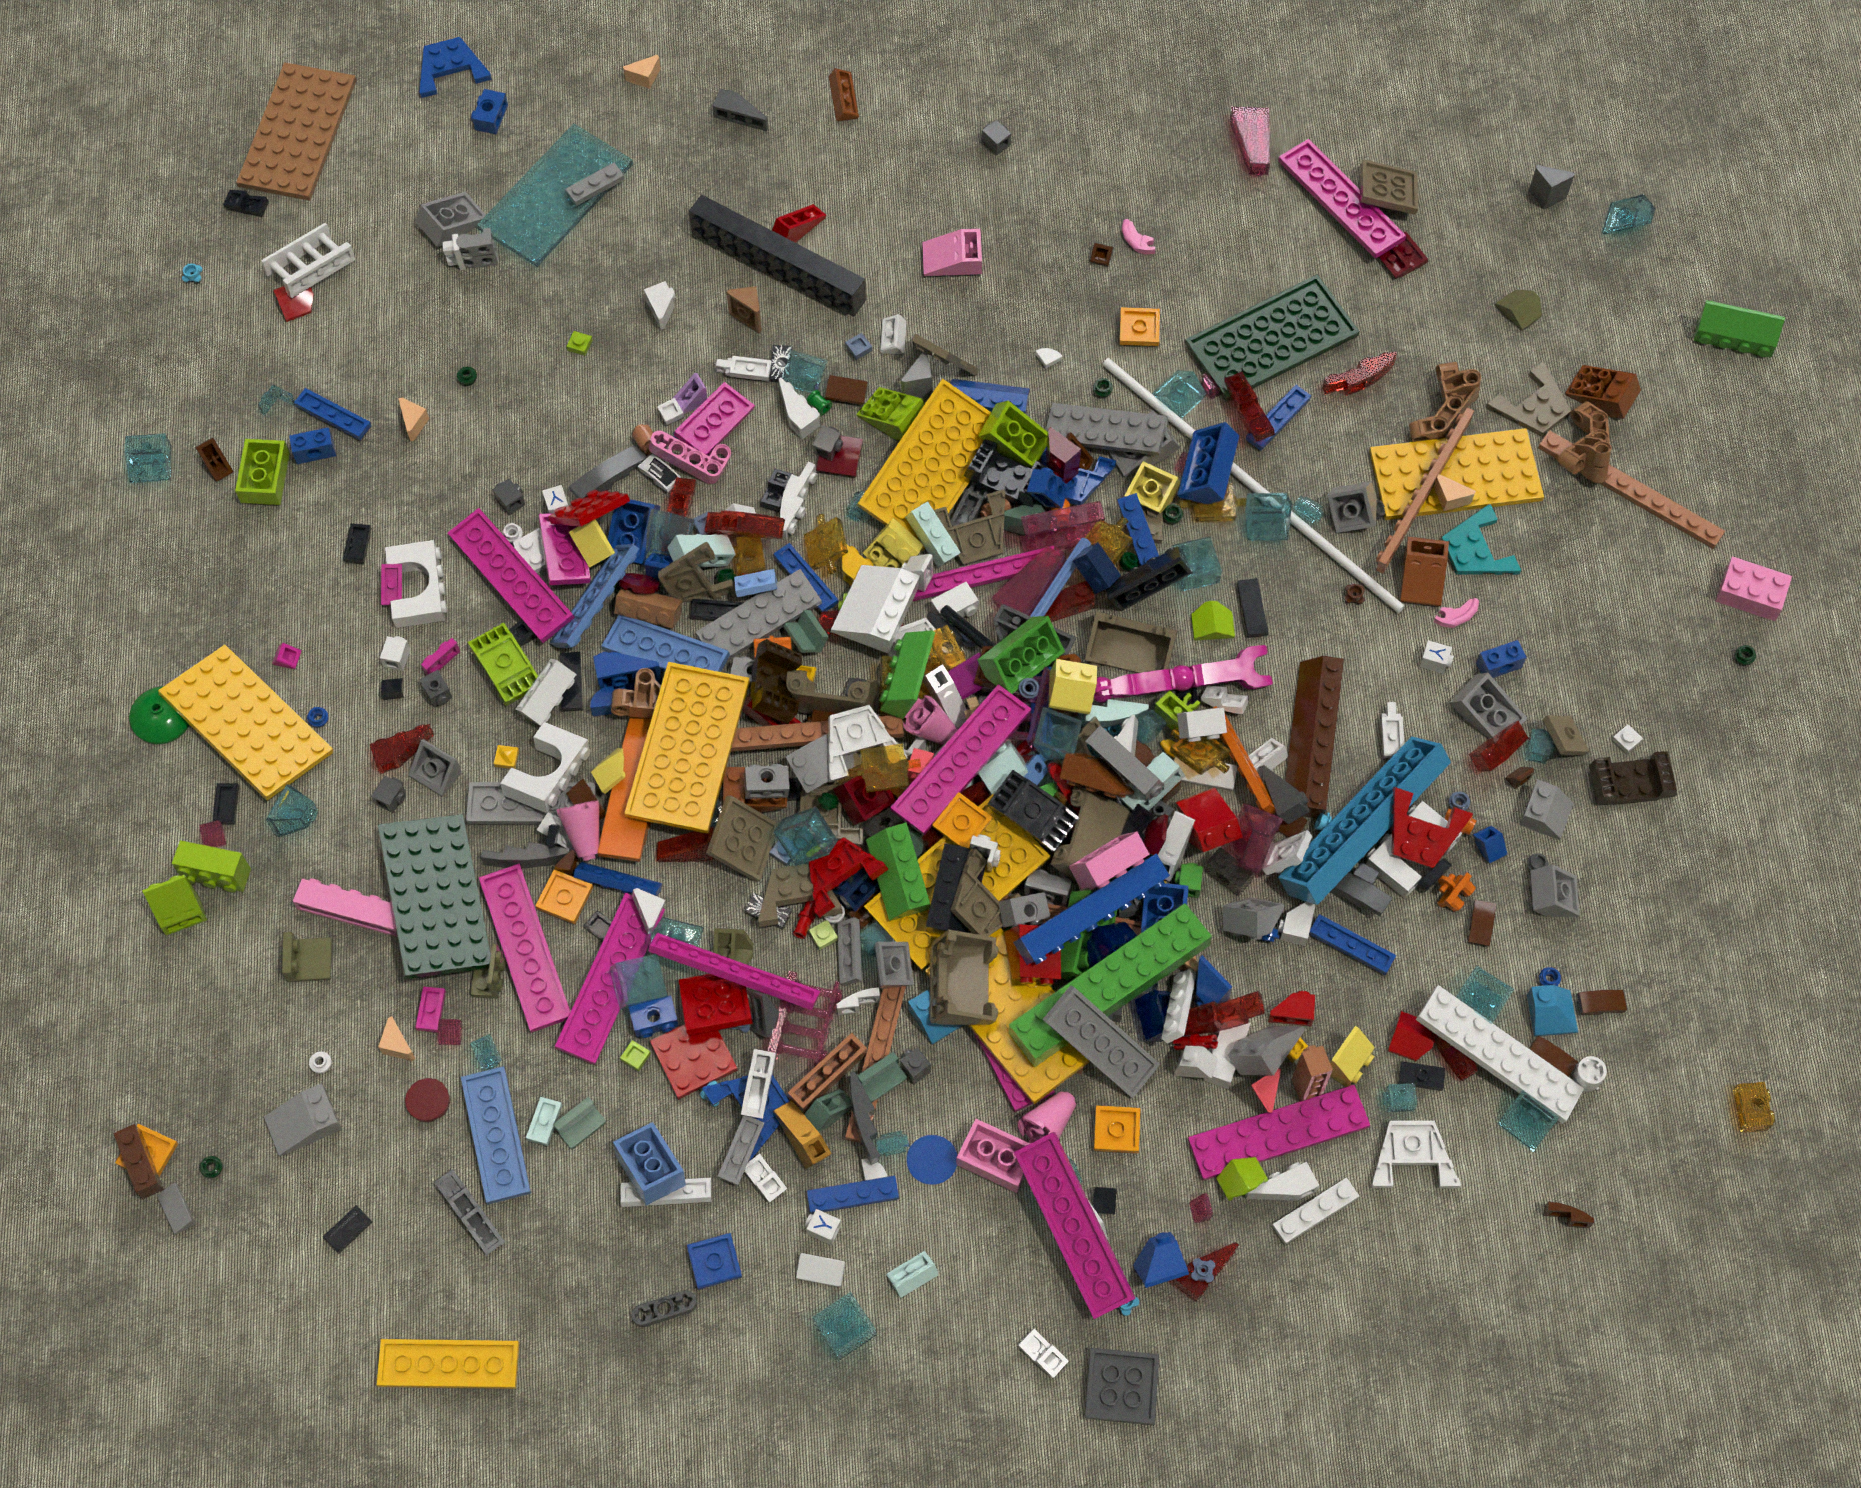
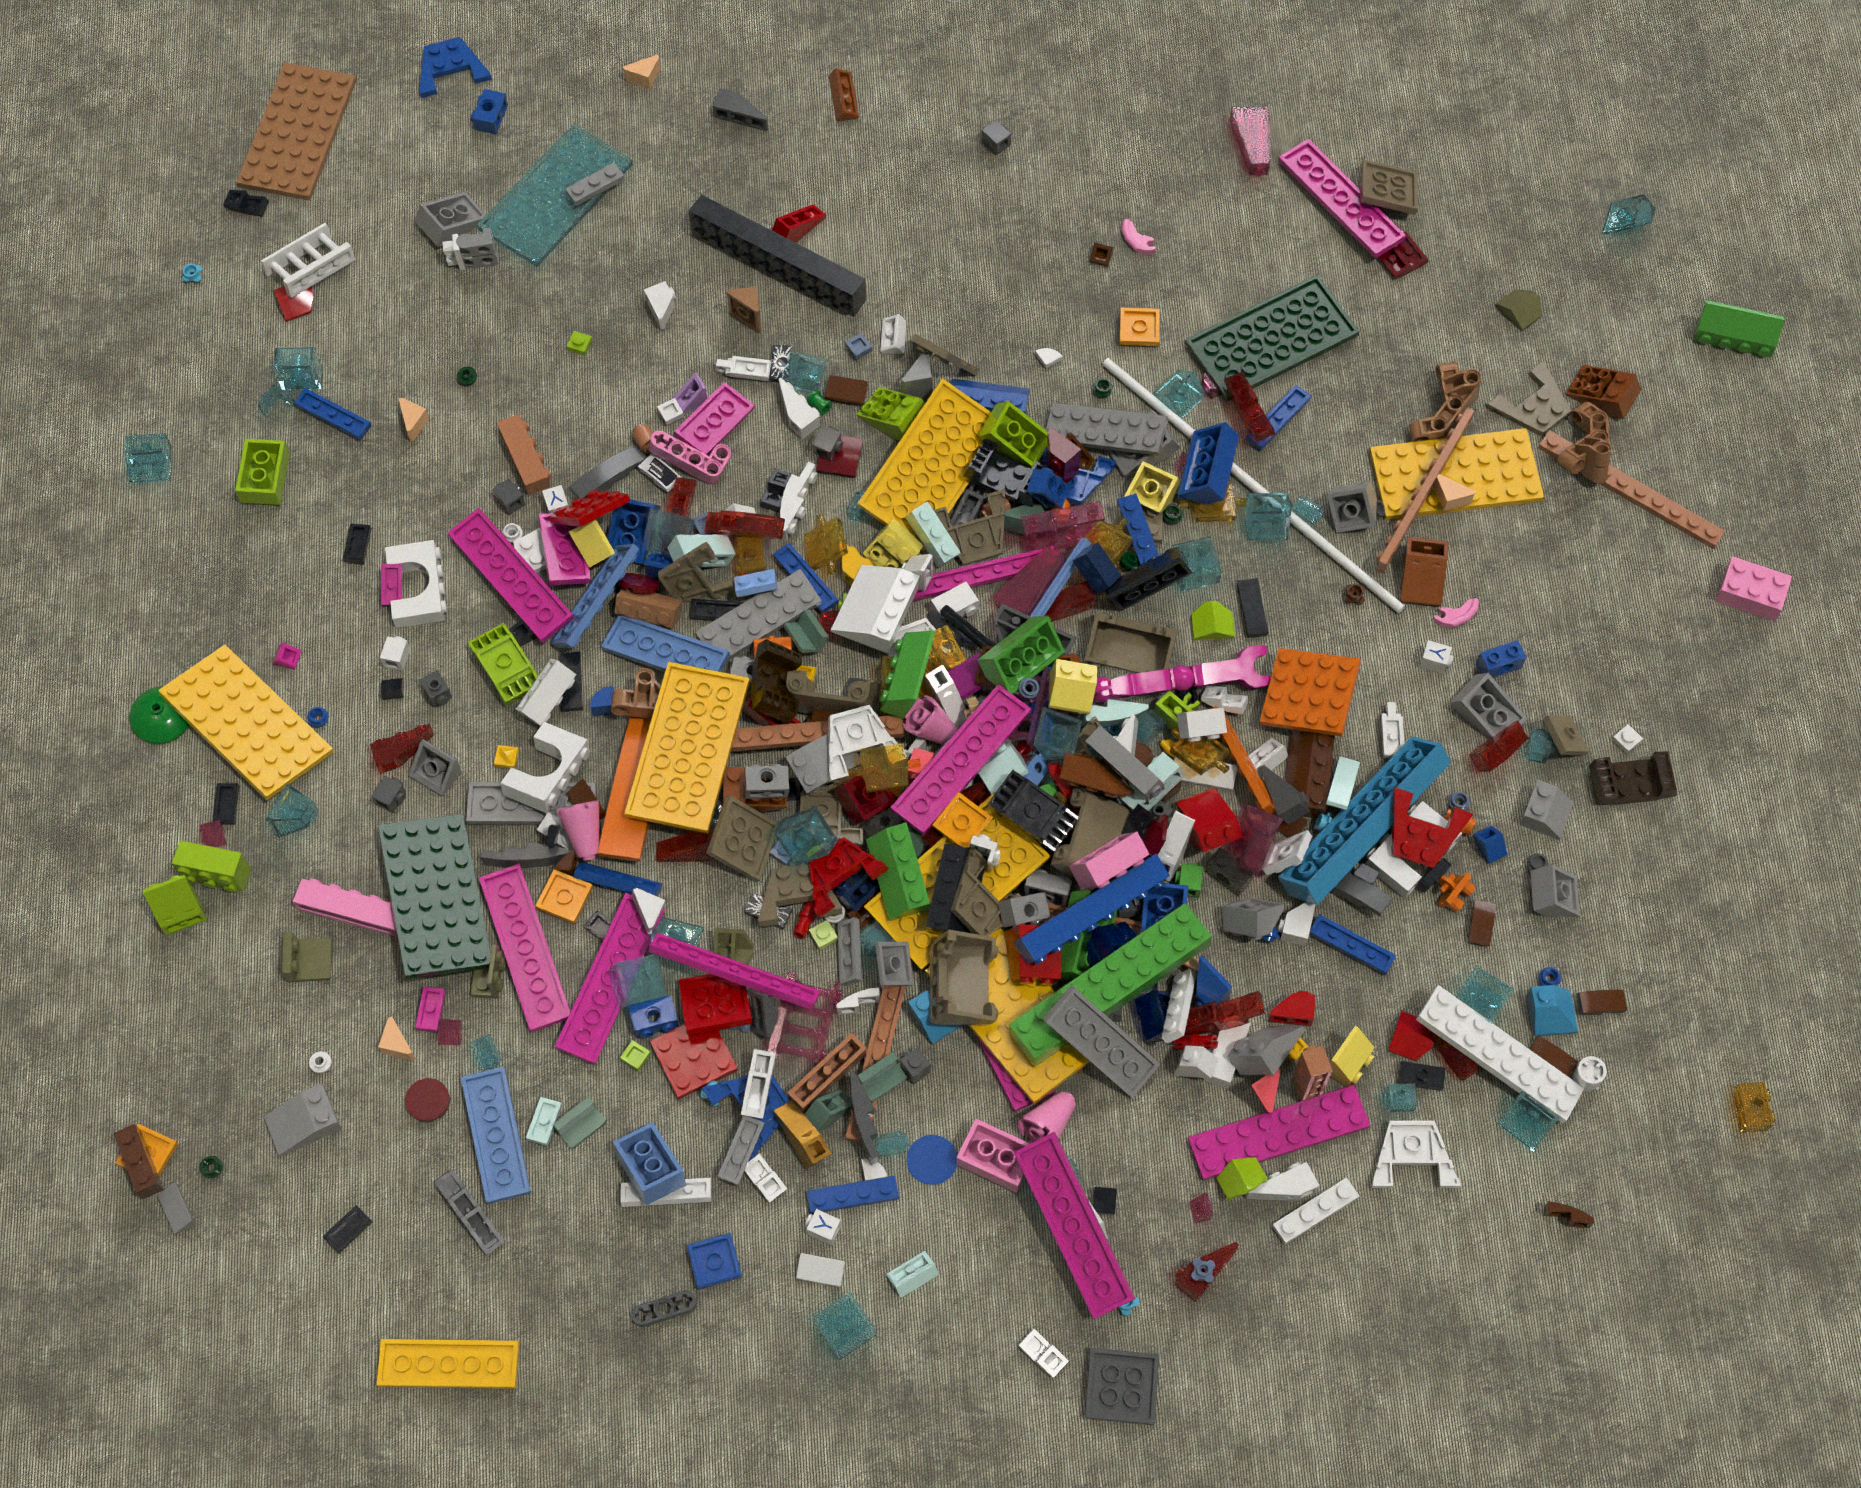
reddish brown slope [195,437,234,482] -> none
blue brick [289,427,336,464] -> none
dark pink plate [421,638,460,675] -> none
light yellow slope [591,748,625,794] -> none
blue slope [593,652,662,690] -> none
dark green plate [716,568,737,583] -> none
dark green plate [818,792,839,810] -> none
bright pink slope [922,229,982,276] -> none
light orange plate [1094,1105,1140,1154] -> none
blue slope [1133,1232,1189,1288] -> none
clear red slope [1322,351,1397,396] -> none
teal wing [1441,504,1521,575] -> none
reddish brown slope [1506,767,1534,789] -> none
dark grey slope [1529,165,1575,210] -> none
dark green plate [1734,645,1756,665] -> none
none -> clear light blue brick [274,347,323,391]
none -> nougat brick [497,414,551,495]
none -> orange plate [1260,648,1361,737]
none -> light aqua slope [1326,756,1360,810]

